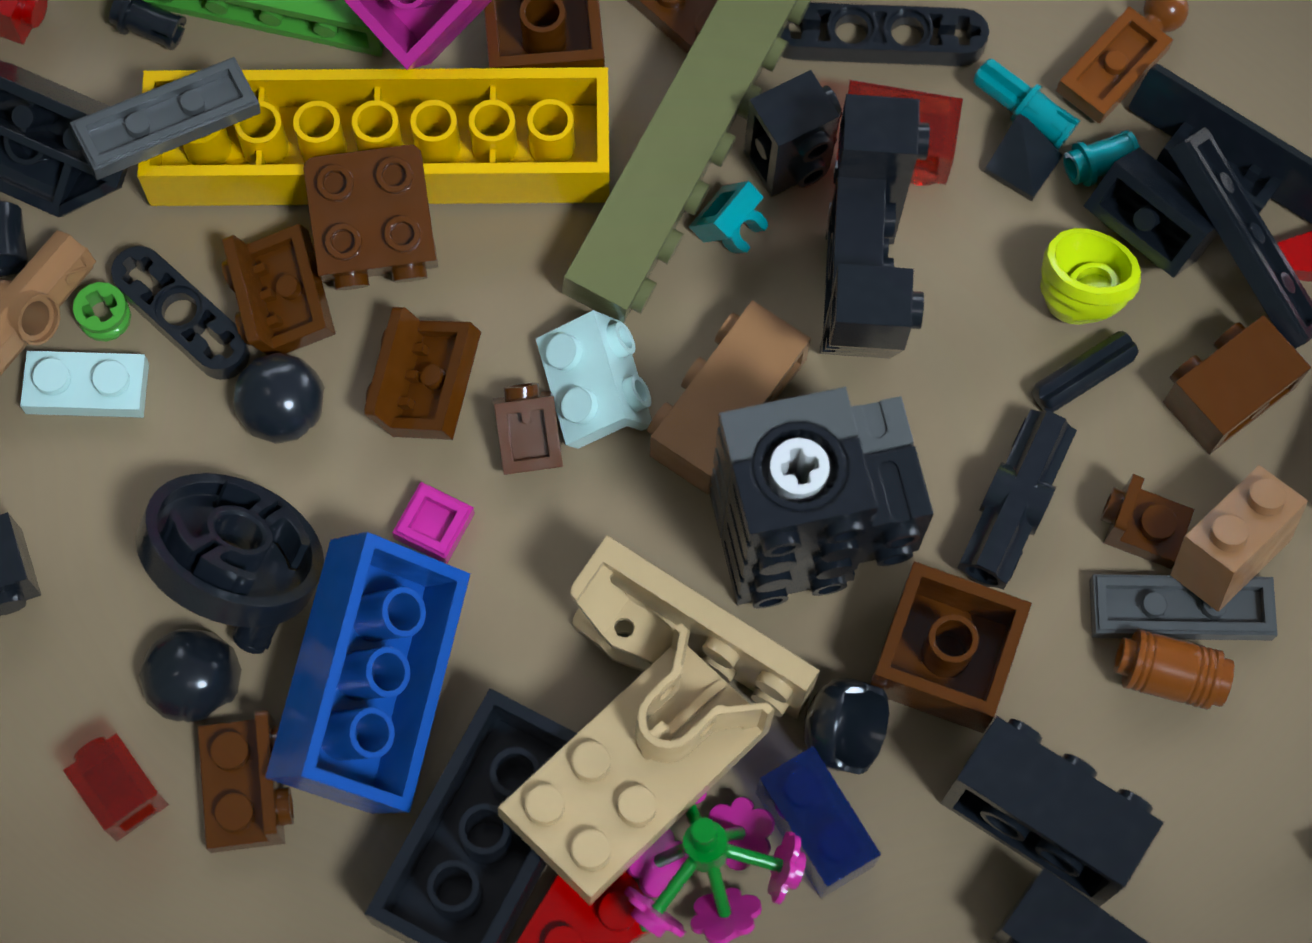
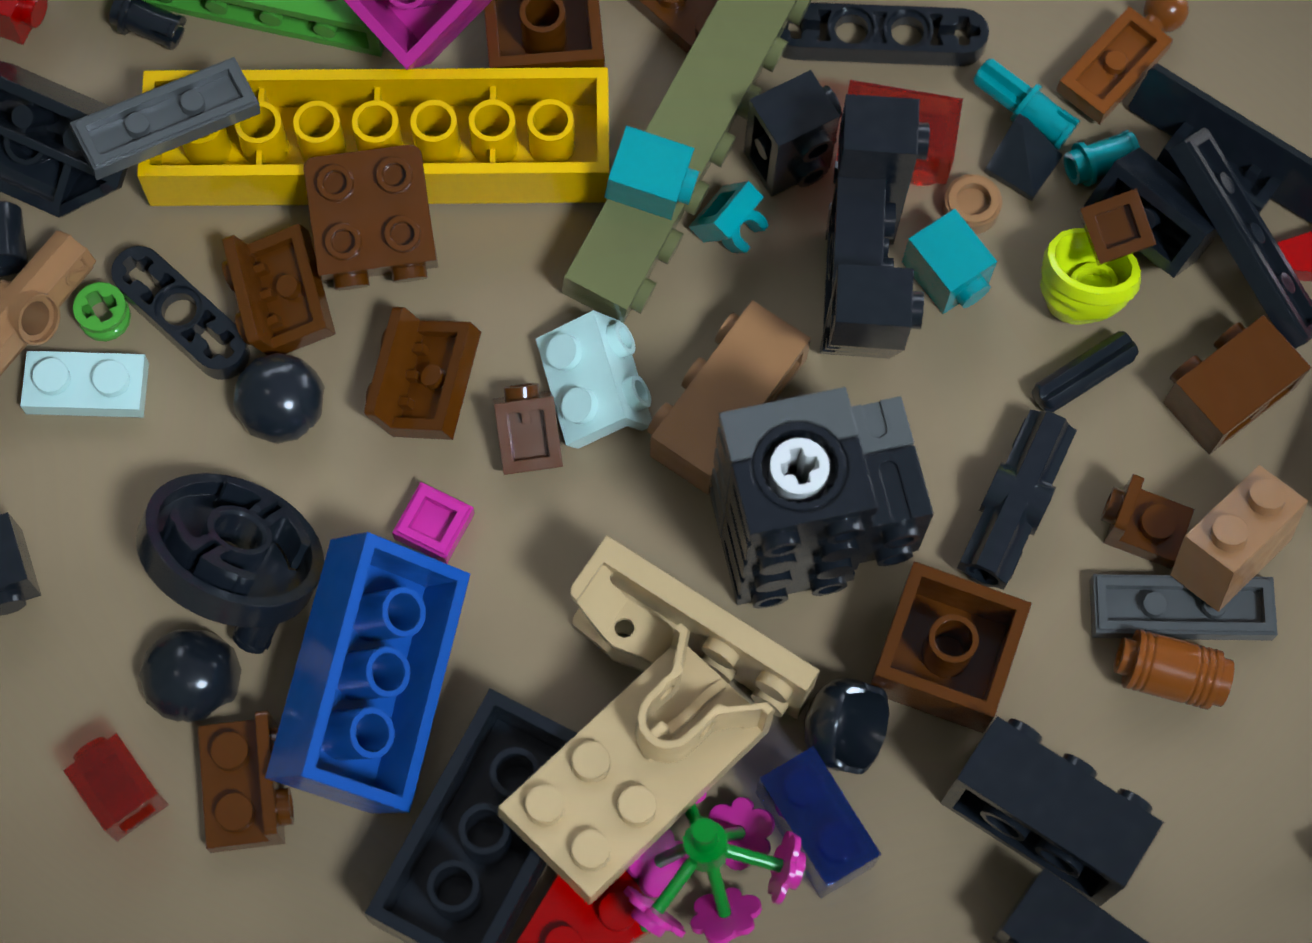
none -> teal brick [604,125,700,220]
none -> teal brick [902,209,997,314]
none -> medium nougat tile [942,174,1002,234]
none -> reddish brown plate [1078,188,1156,266]

